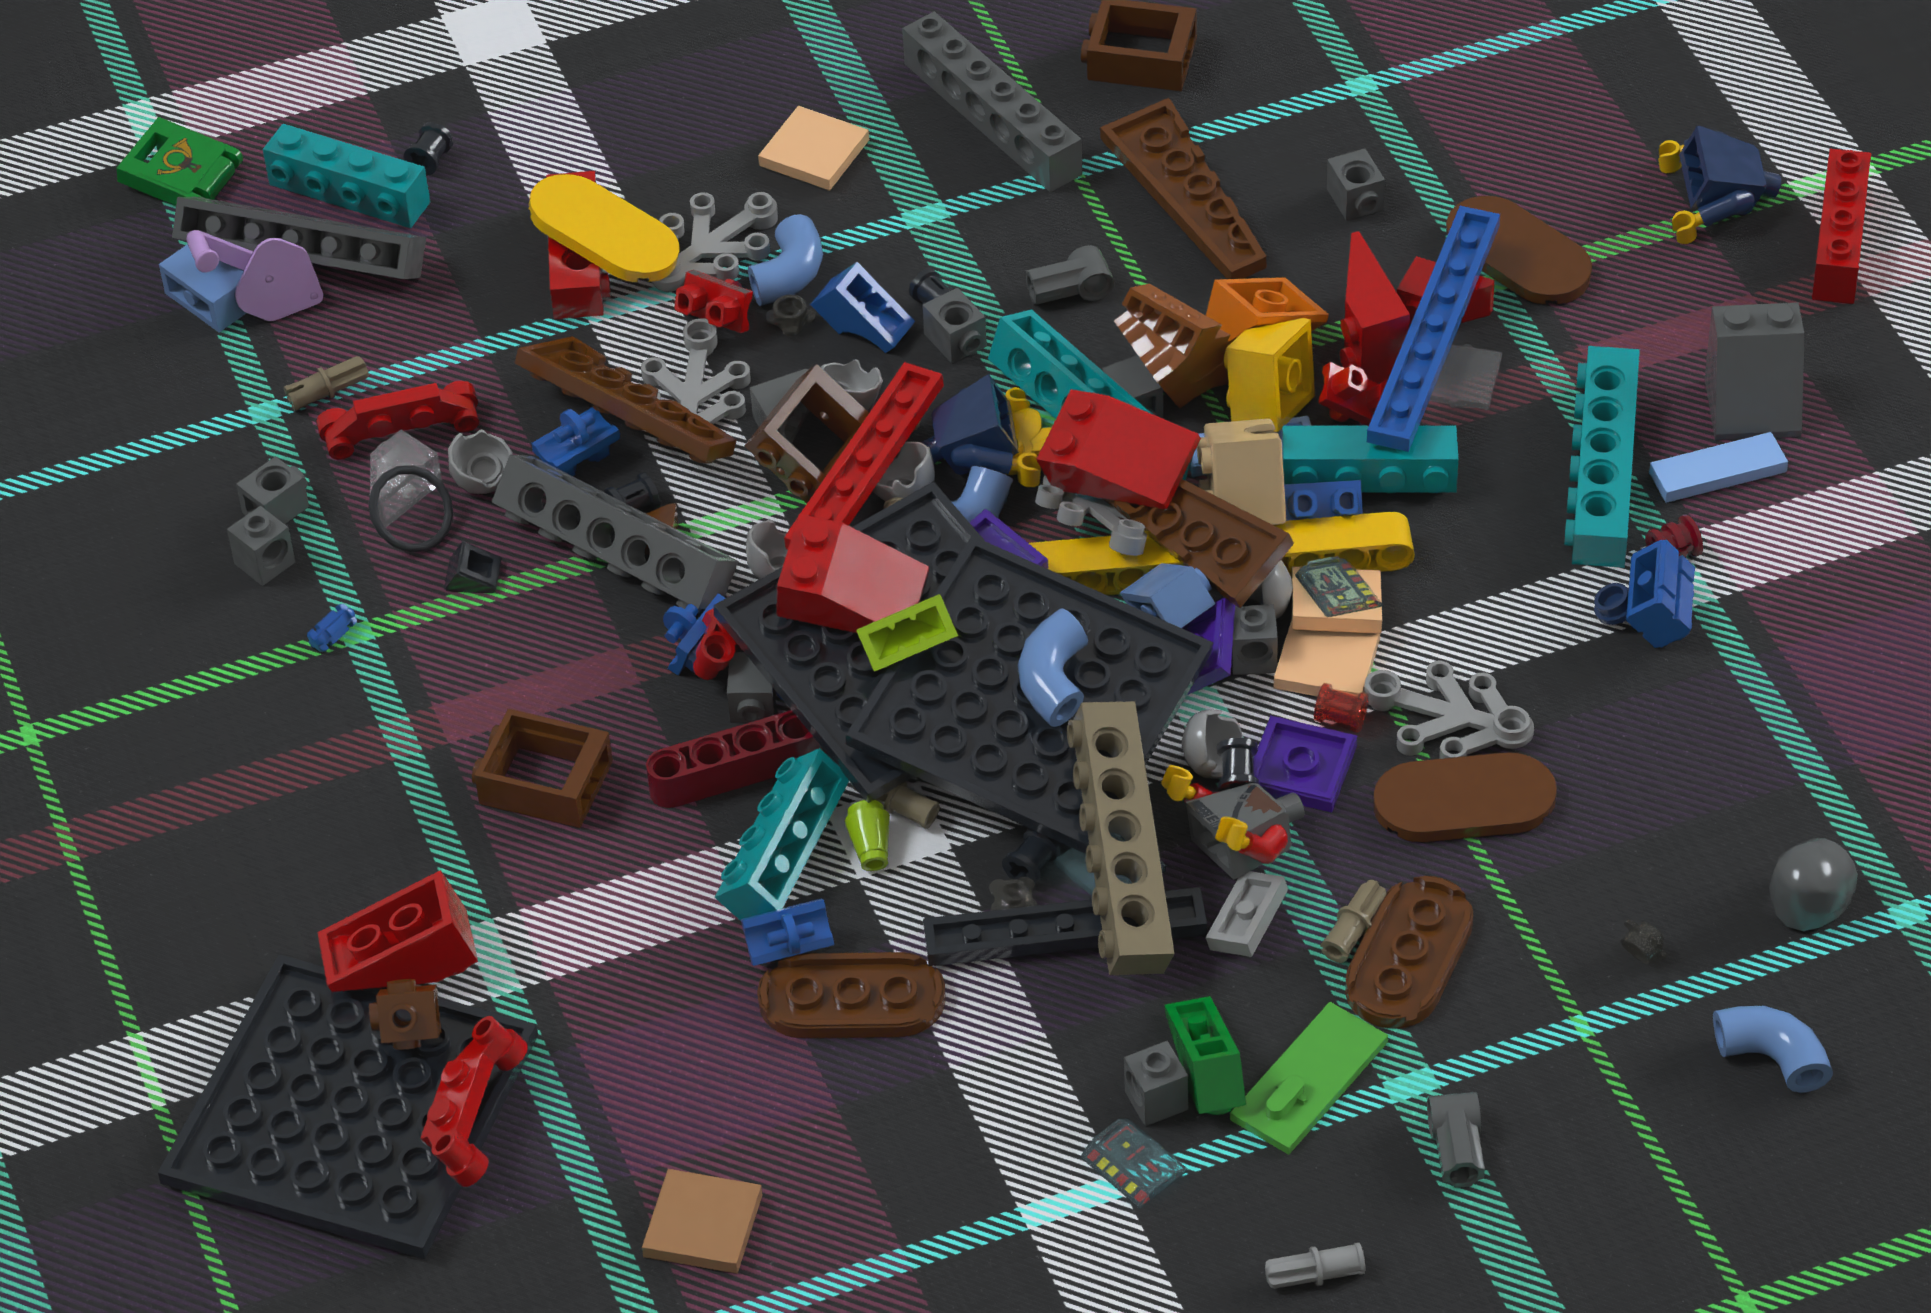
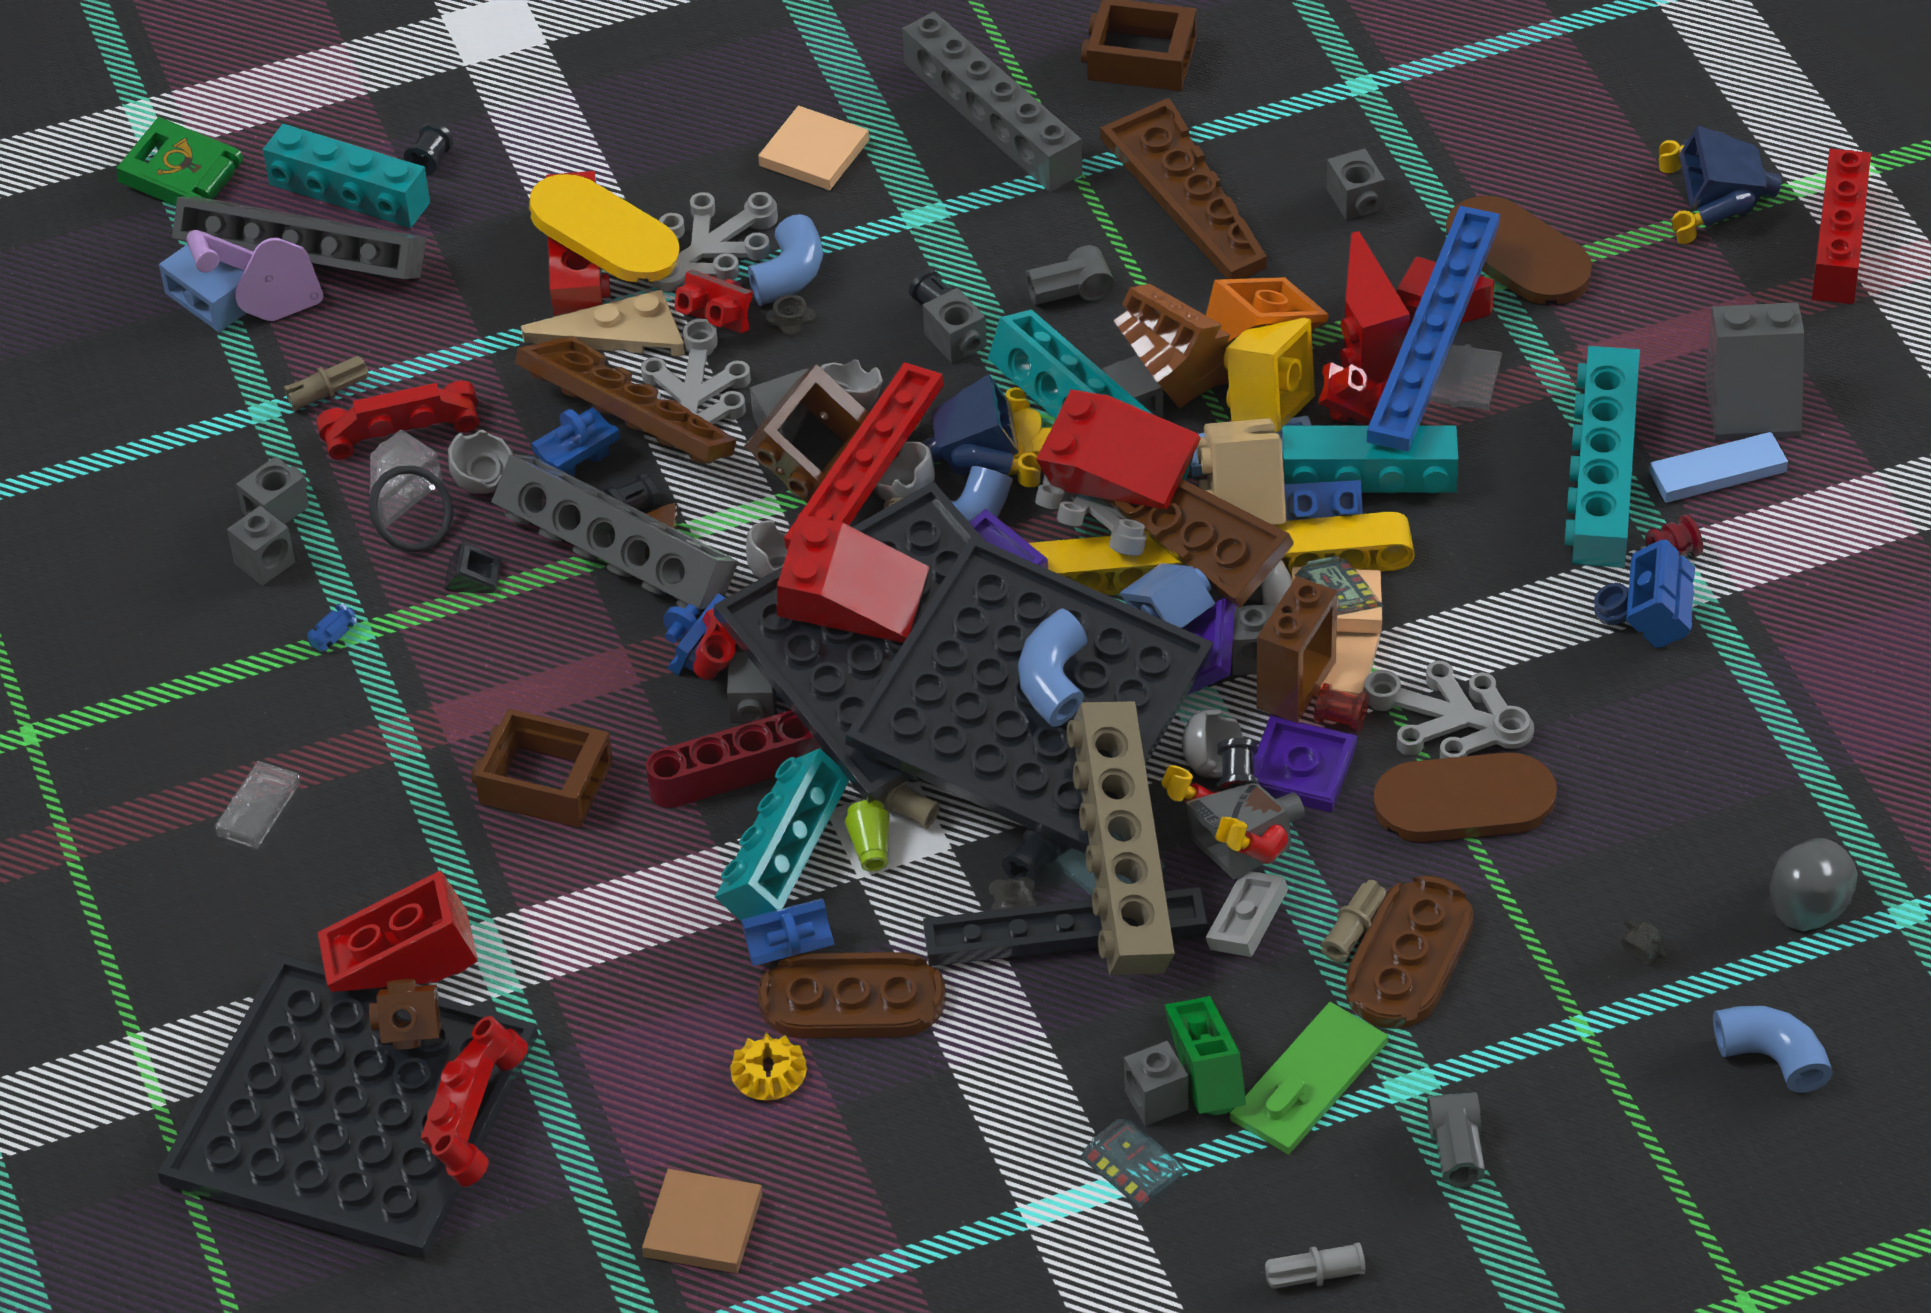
blue arch [810,262,915,353] -> none
lime slope [856,594,958,672] -> none
none -> clear plate [215,761,300,848]
none -> tan wing [521,290,685,356]
none -> yellow gear [730,1032,807,1100]
none -> reddish brown window [1257,576,1338,723]

